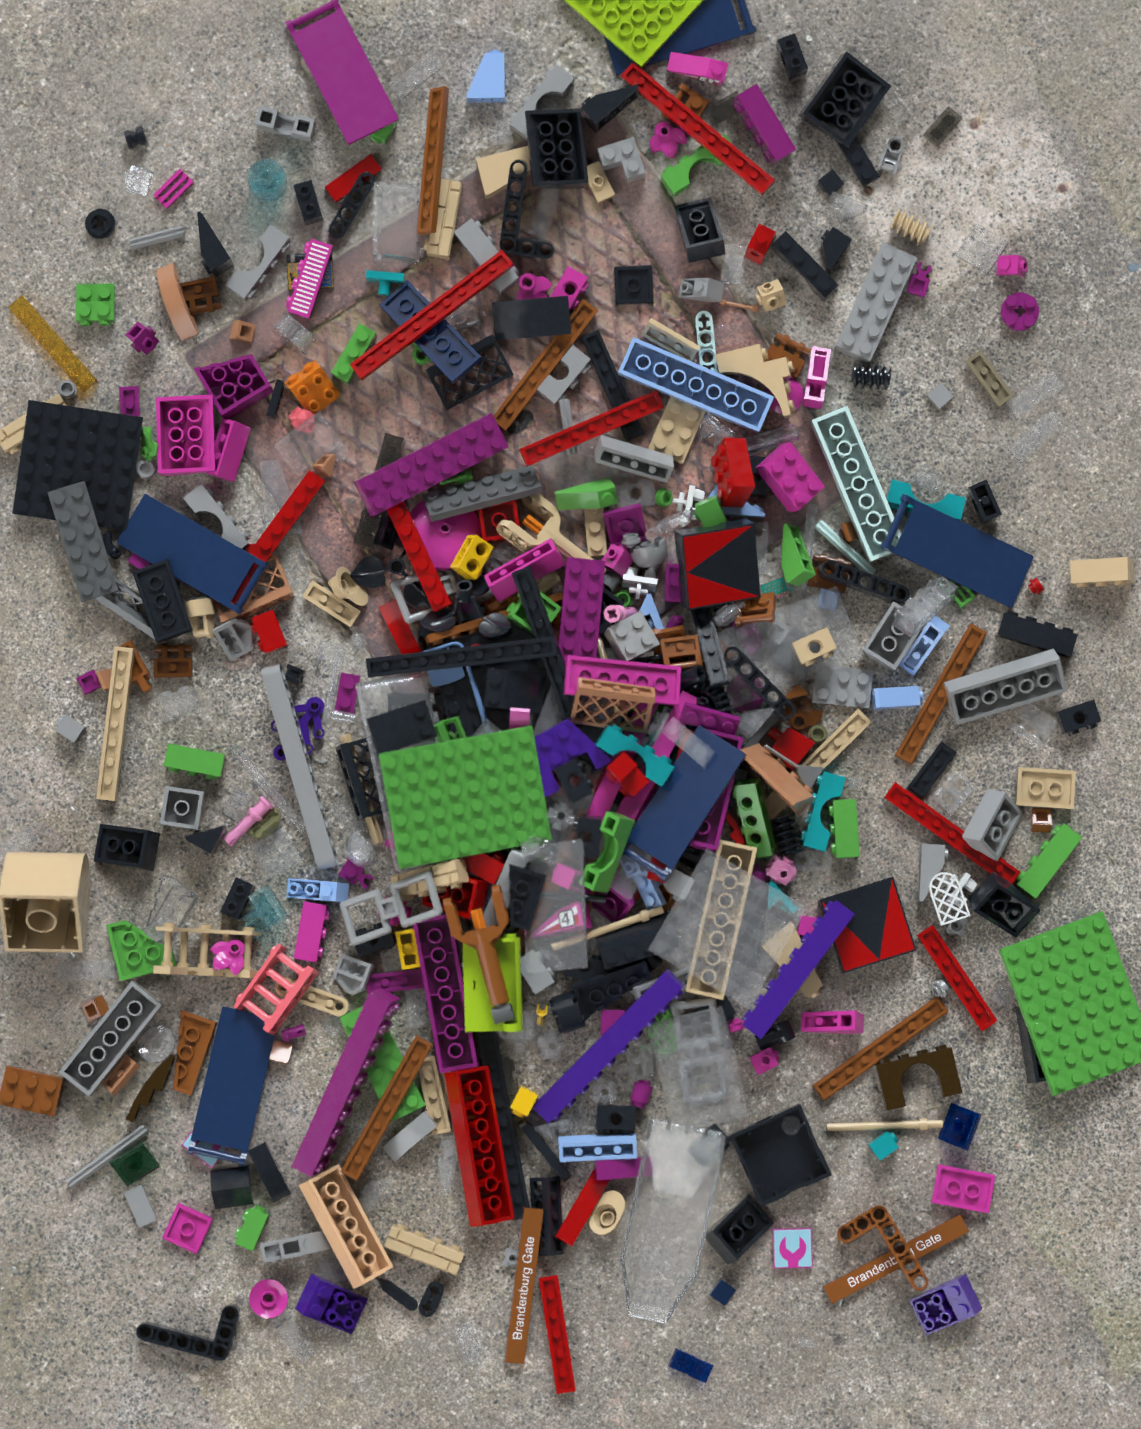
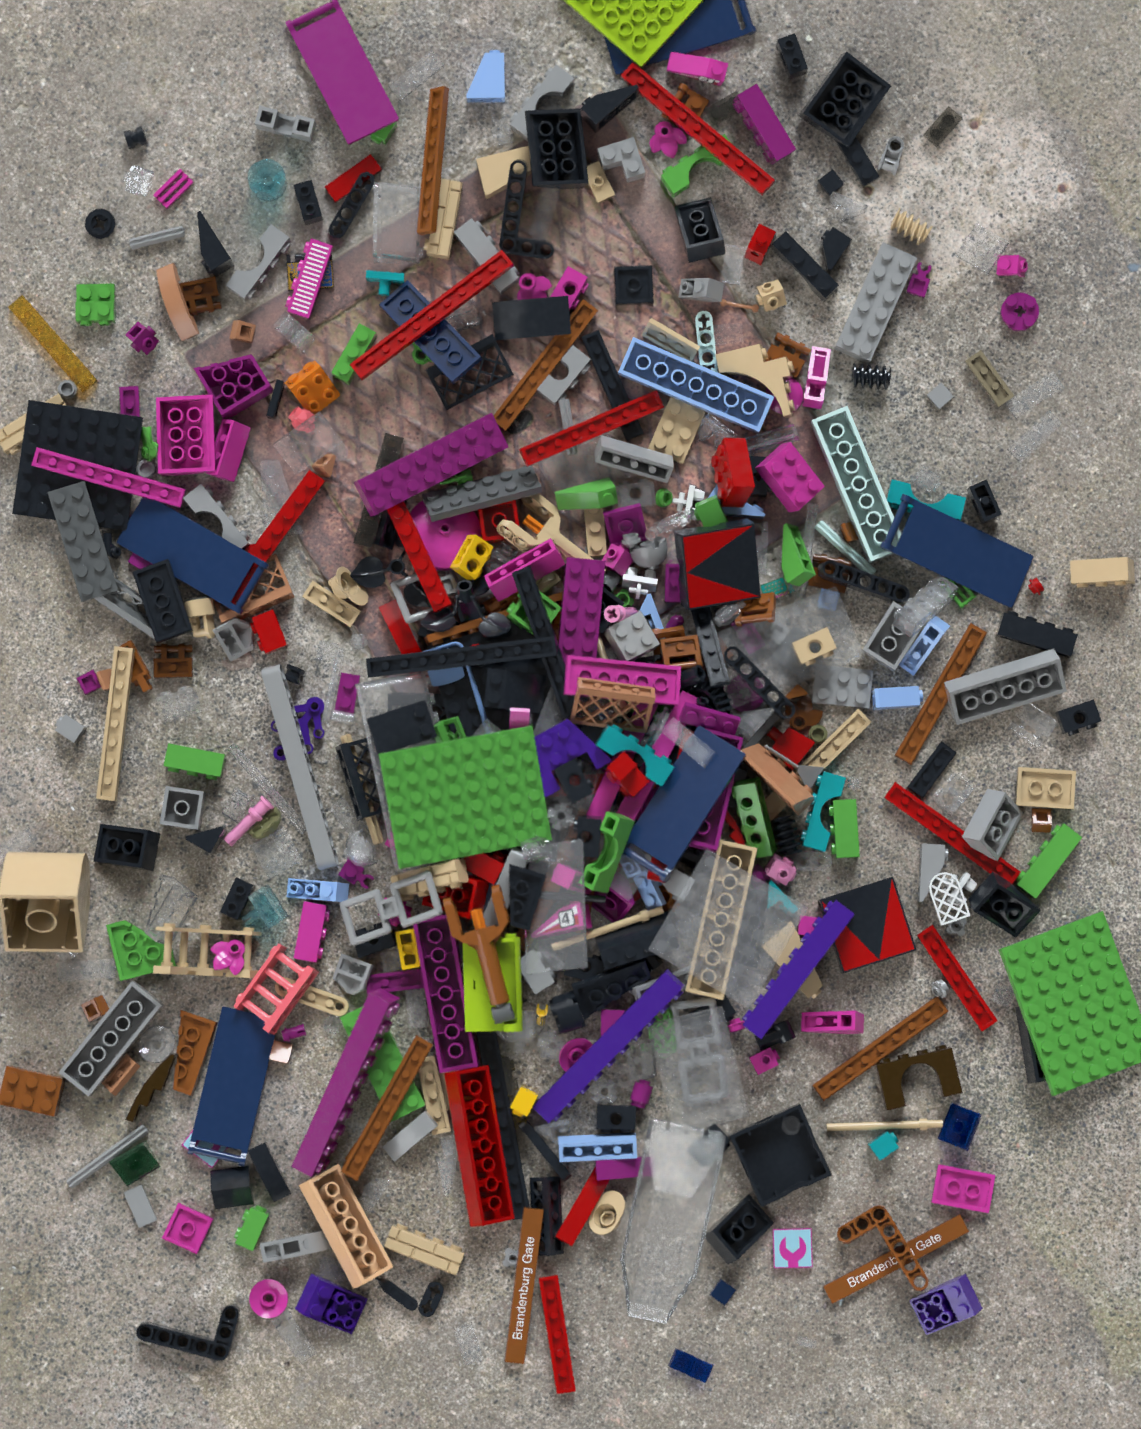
none -> dark pink tile [31,447,186,508]
none -> dark pink dish [559,1038,592,1072]

